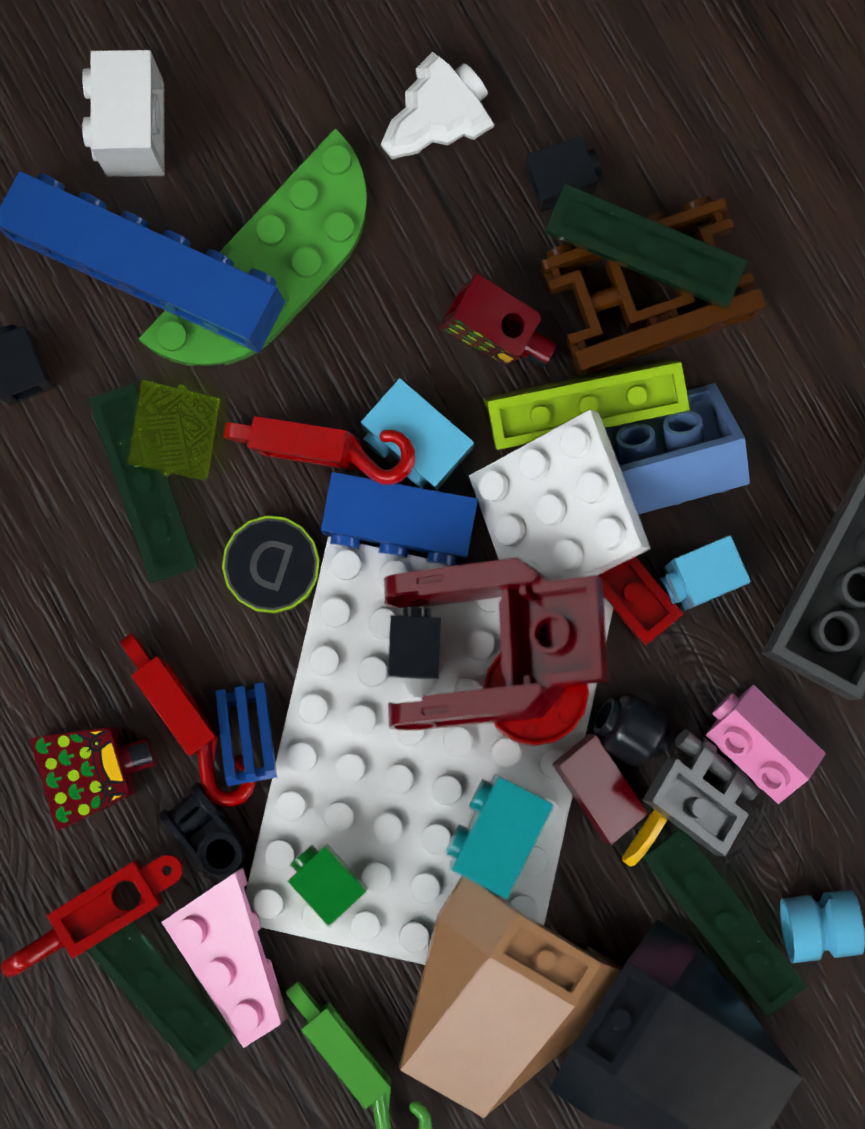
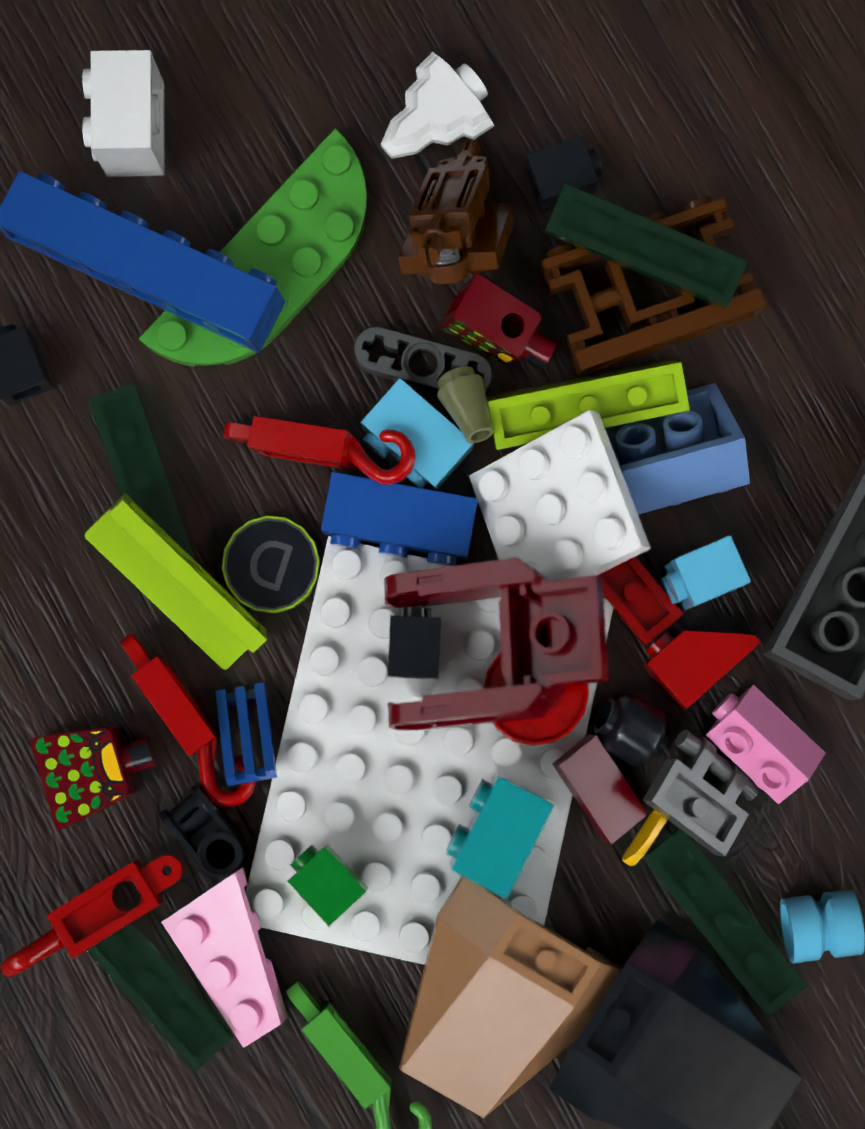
clear neon green piece [127,380,220,481] -> none
none -> lime panel [85,493,267,670]
none -> dark grey beam [354,327,492,393]
none -> reddish brown piece [398,140,515,284]
none -> olive cone [437,366,494,444]
none -> red slope [642,631,761,709]

